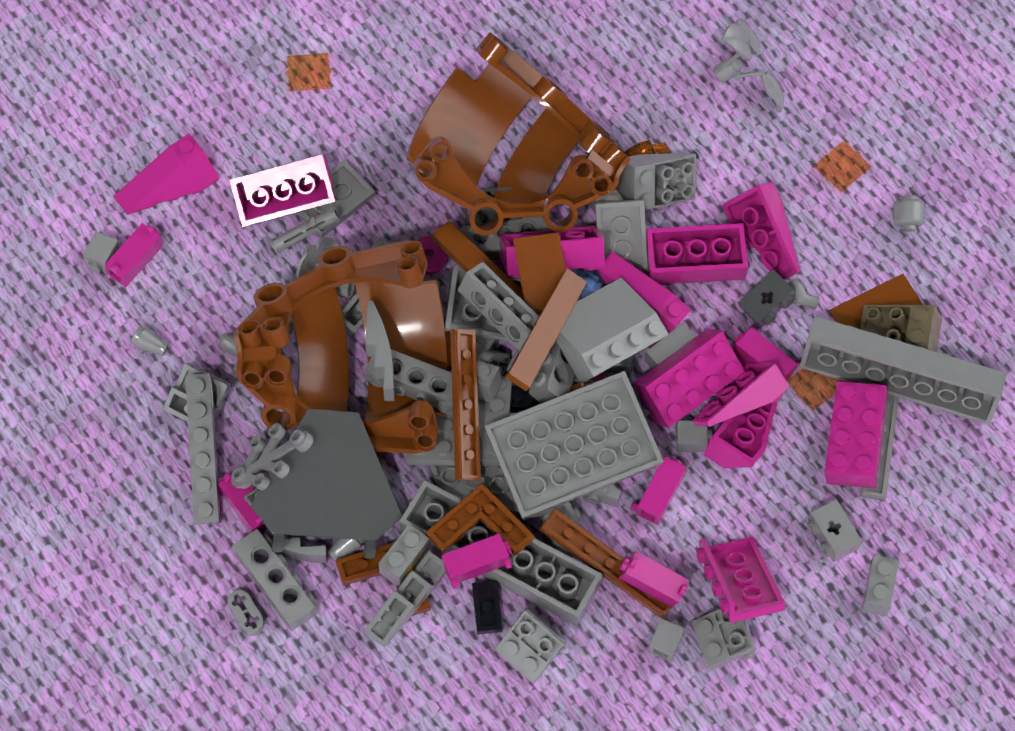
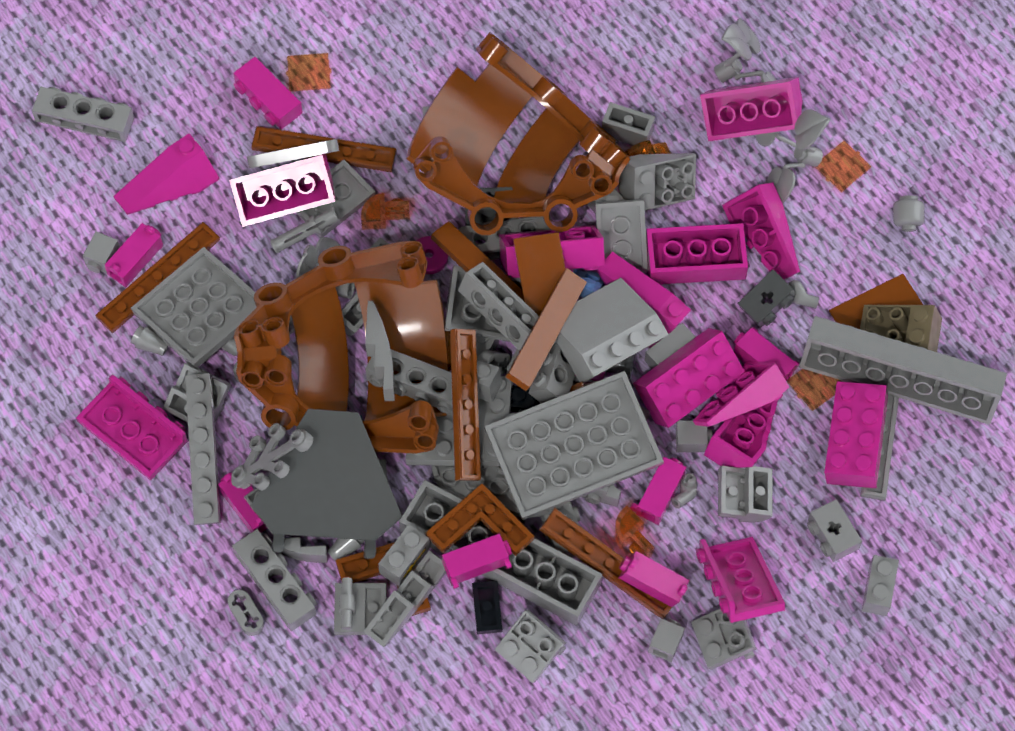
none -> light grey brick [32,87,134,142]
none -> dark pink bracket [76,374,188,481]
none -> dark orange tile [95,222,220,334]
none -> light grey plate [131,247,257,367]
none -> dark pink brick [233,57,302,130]
none -> beam [247,139,339,168]
none -> dark orange tile [251,126,396,172]
none -> light grey plate [334,578,386,635]
none -> clear orange brick [361,193,410,230]
none -> light grey brick [602,102,655,150]
none -> clear orange brick [614,505,654,558]
none -> light grey arm [671,473,697,509]
none -> dark pink slope [700,77,802,141]
none -> light grey brick [718,466,772,523]
none -> light grey plant [756,109,831,203]

